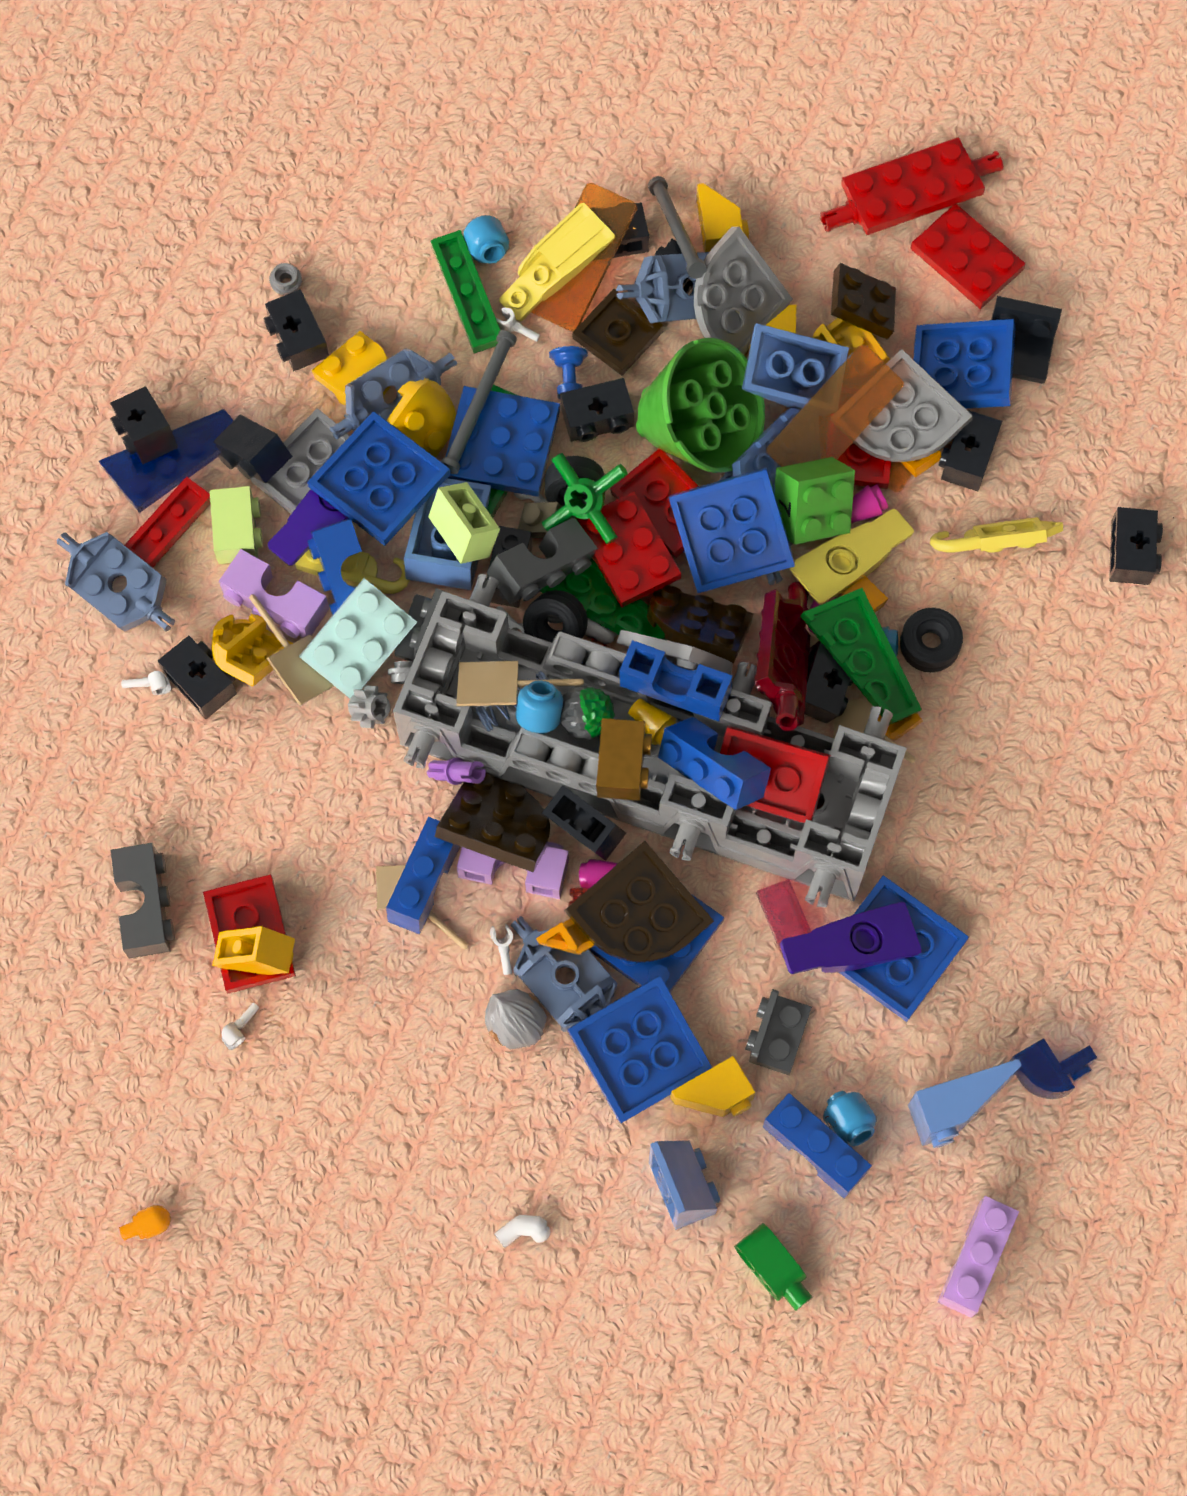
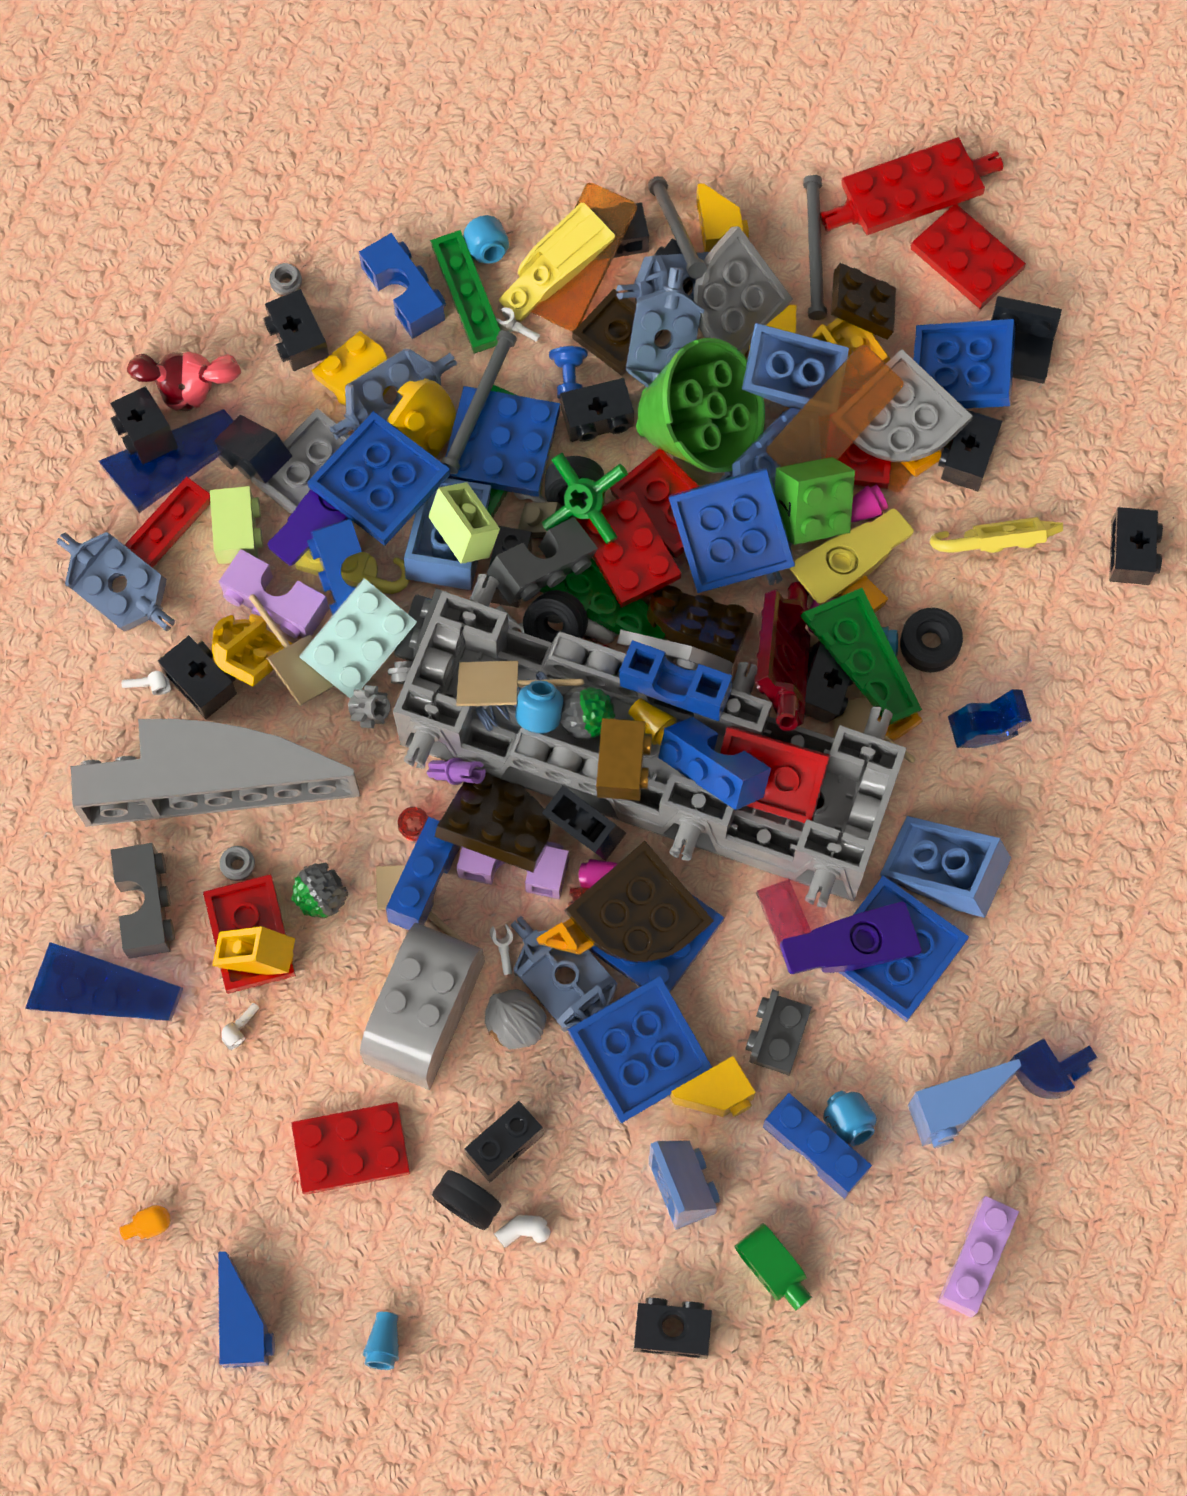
none -> clear blue wing [25,942,183,1021]
none -> light grey slope [71,719,360,827]
none -> hair [127,352,241,411]
none -> blue slope [218,1251,275,1368]
none -> light grey plate [220,846,255,881]
none -> dark grey piece [291,862,348,919]
none -> red plate [291,1102,410,1195]
none -> blue arch [359,233,446,339]
none -> light grey brick [360,923,485,1090]
none -> dark azure cone [363,1312,399,1370]
none -> clear red bush [398,807,428,841]
none -> black tyre [432,1170,501,1230]
none -> black brick [464,1101,544,1183]
none -> sand blue plate [626,267,705,387]
none -> black brick [633,1298,712,1359]
none -> dark grey bar [803,175,827,320]
none -> medium blue slope [880,816,1011,918]
none -> clear blue brick [948,689,1032,748]

